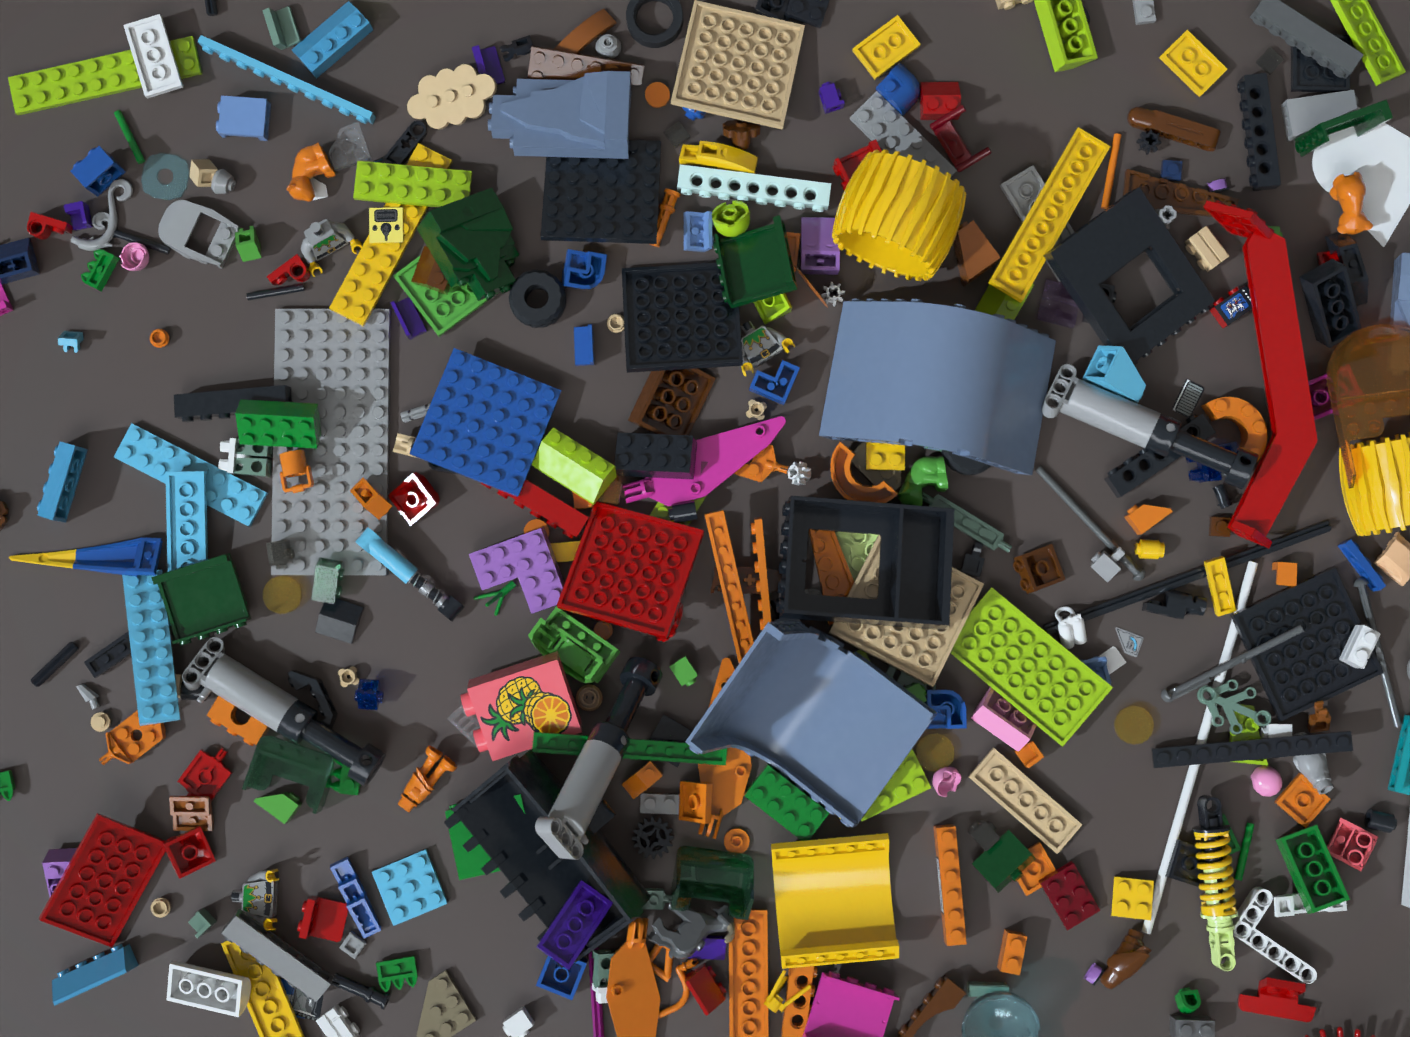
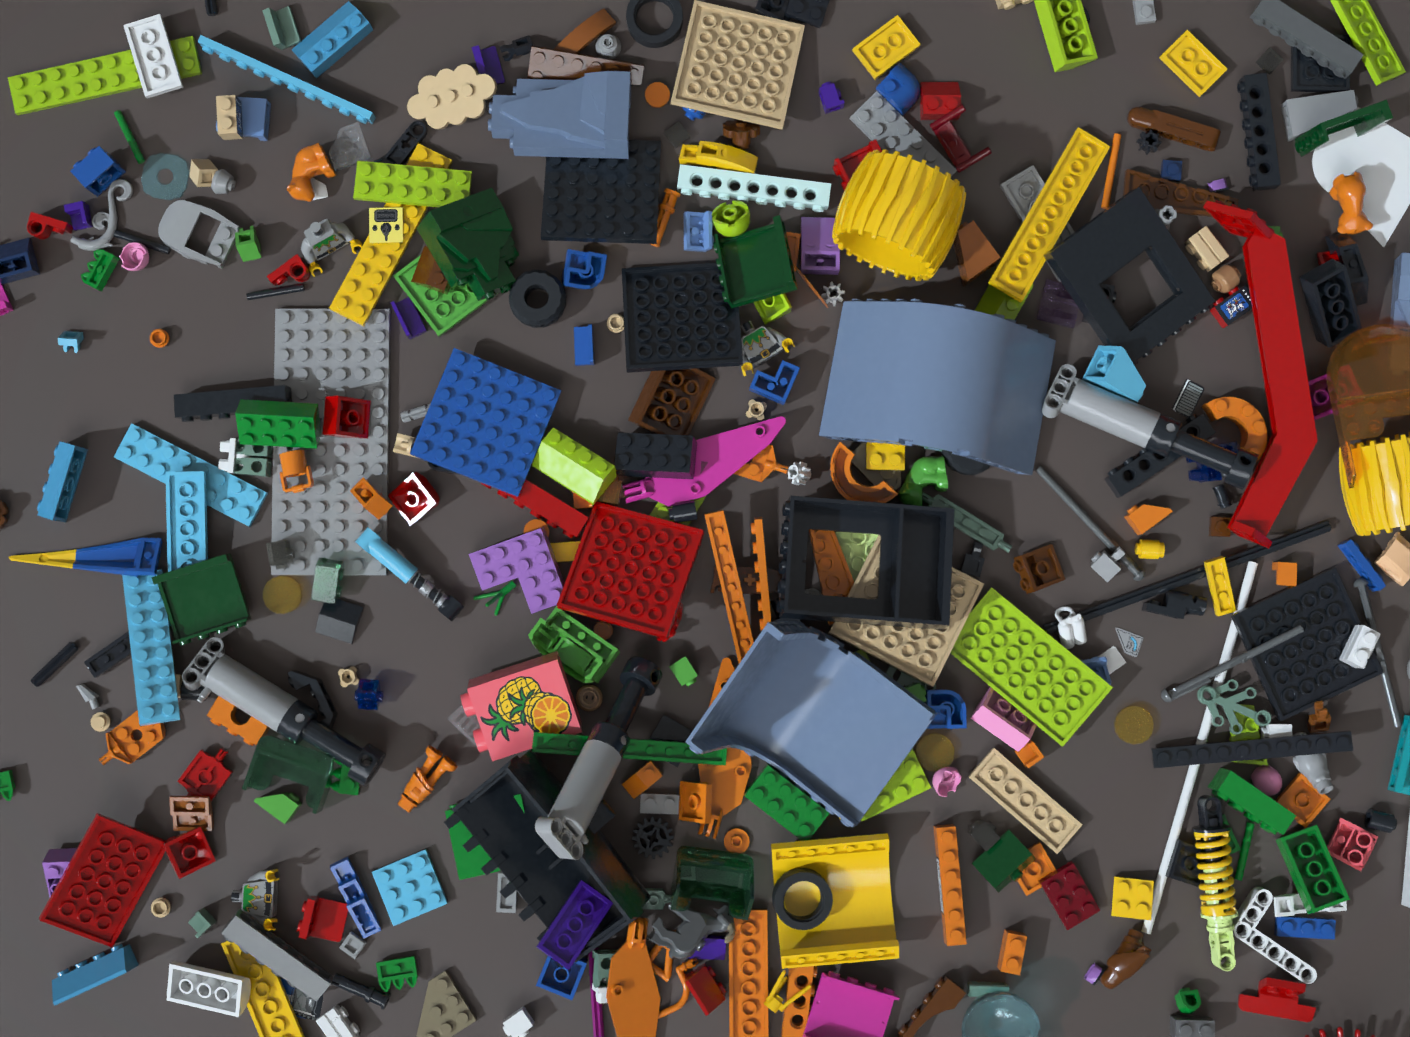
none -> tan brick [216,95,243,140]
none -> red slope [322,396,371,439]
none -> light grey plate [496,872,517,913]
none -> black tyre [772,868,833,930]
none -> green brick [1208,768,1296,835]
none -> medium nougat head [1211,265,1241,293]
none -> blue plate [1274,916,1336,940]

